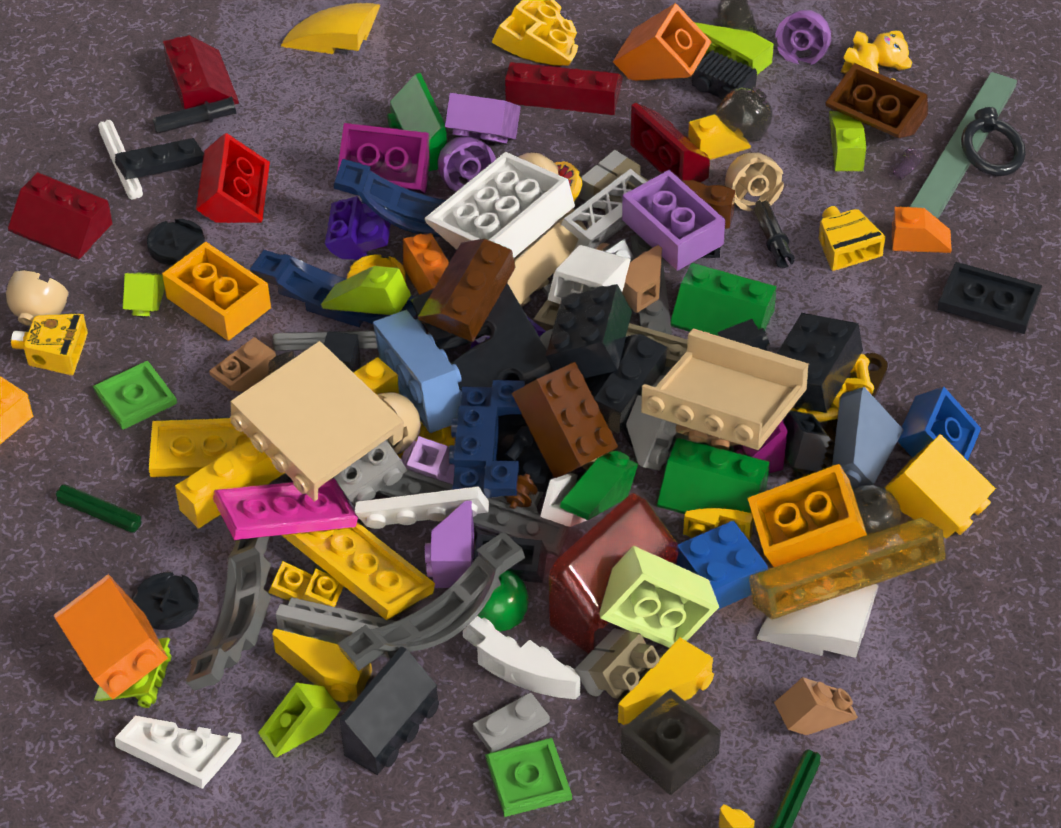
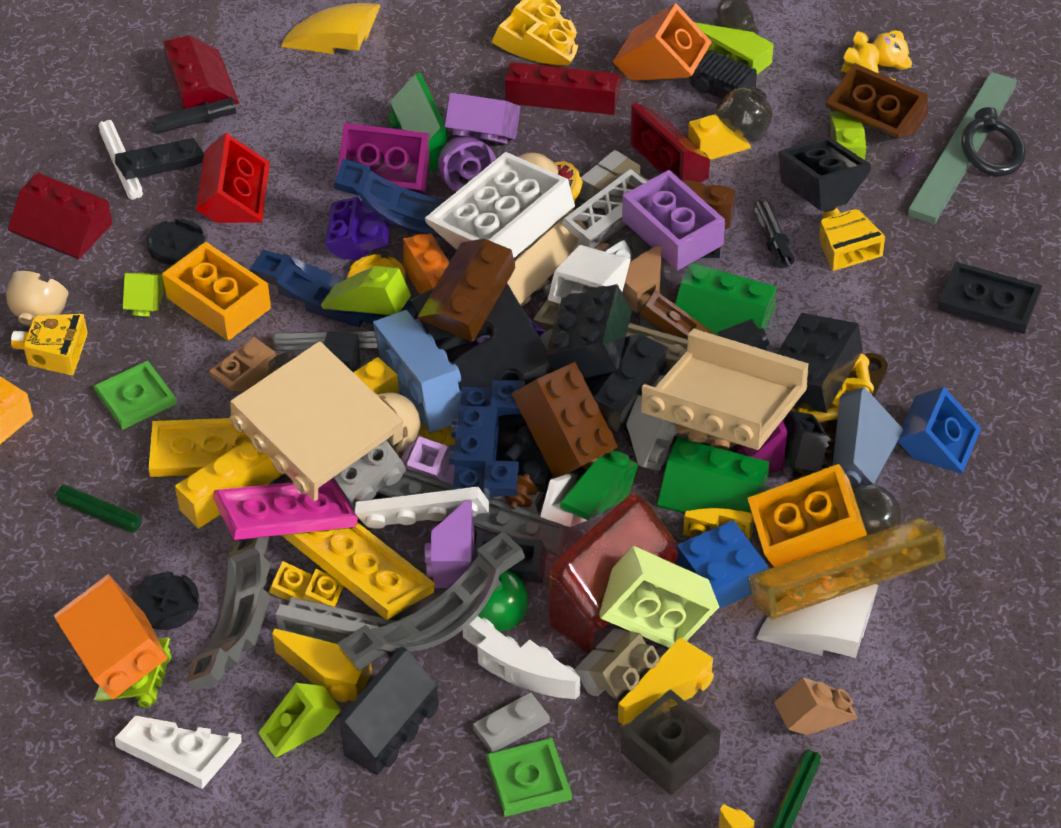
tan cylinder [725,152,784,211] -> none
medium lavender cylinder [775,10,831,65] -> none
yellow slope [876,434,996,539] -> none
orange slope [892,207,952,253] -> none
none -> reddish brown hinge [640,290,717,339]
none -> black slope [779,137,871,212]

